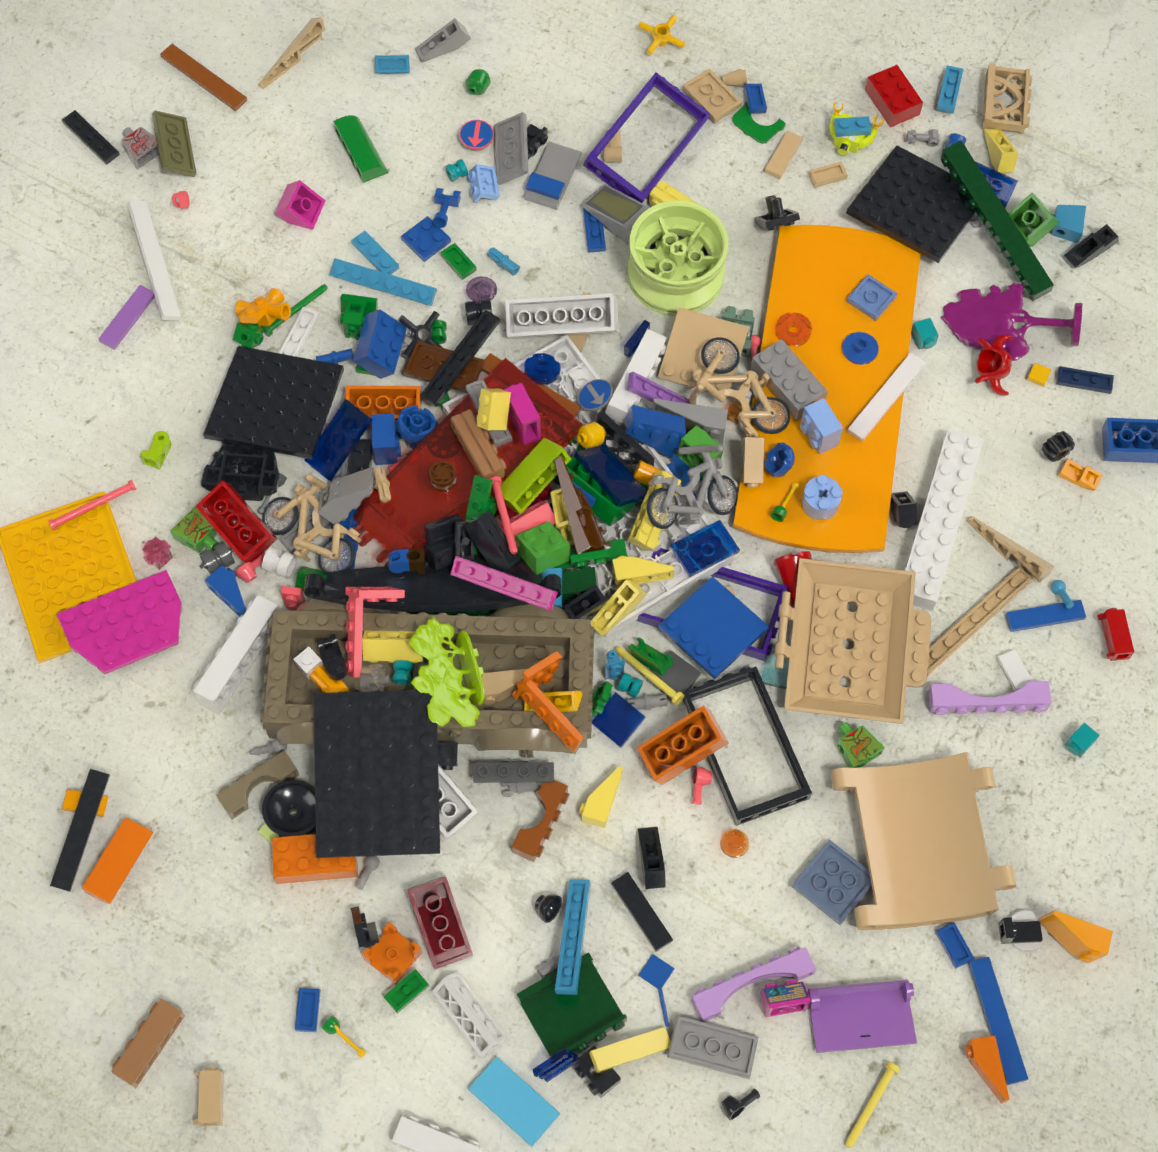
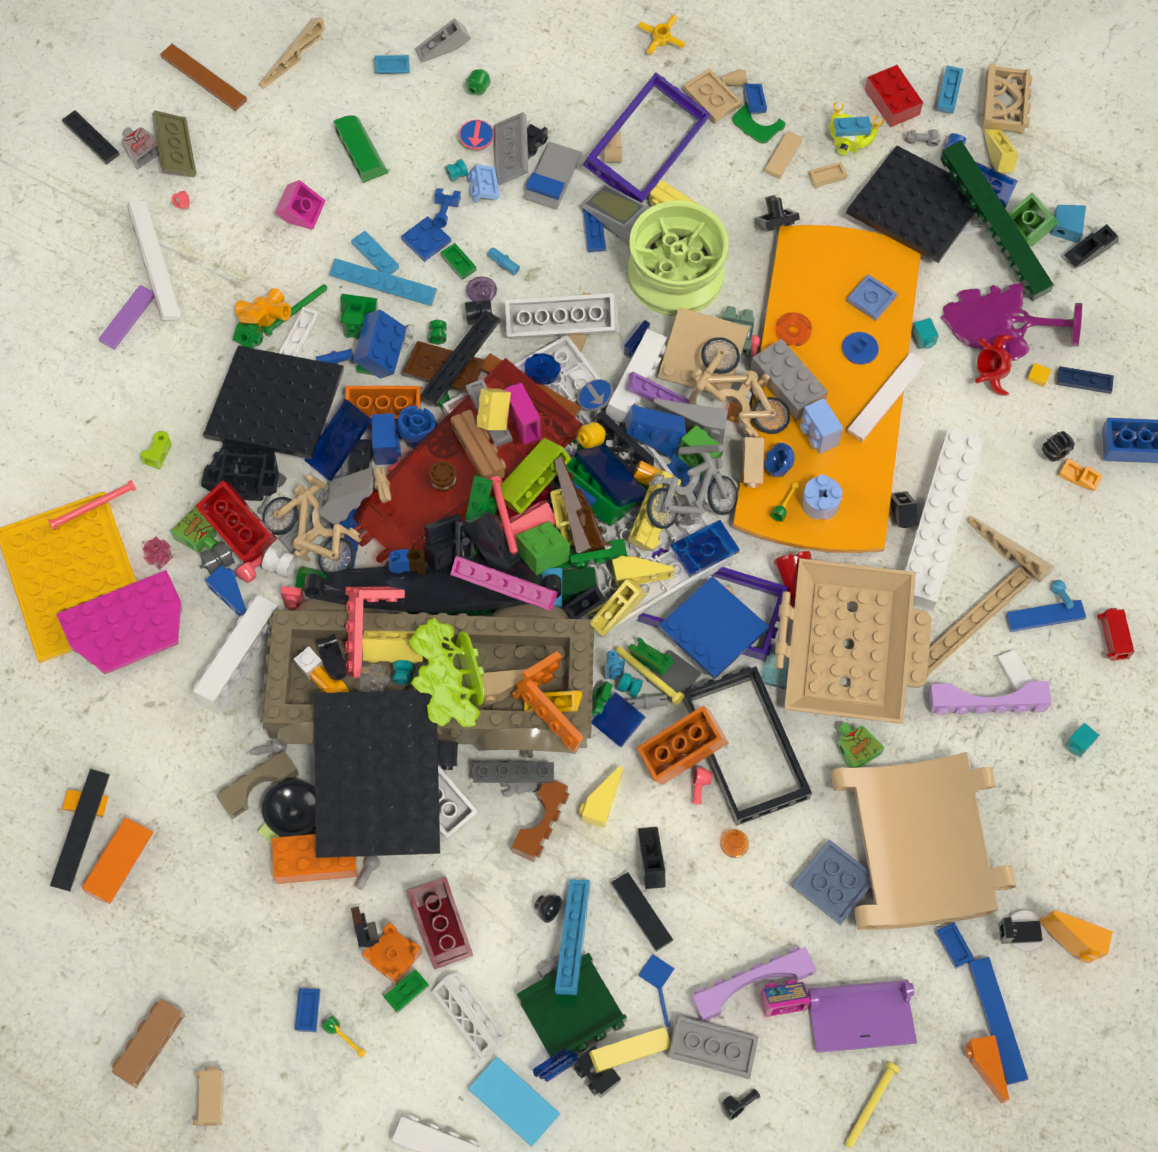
black bar [398,311,443,359] -> none

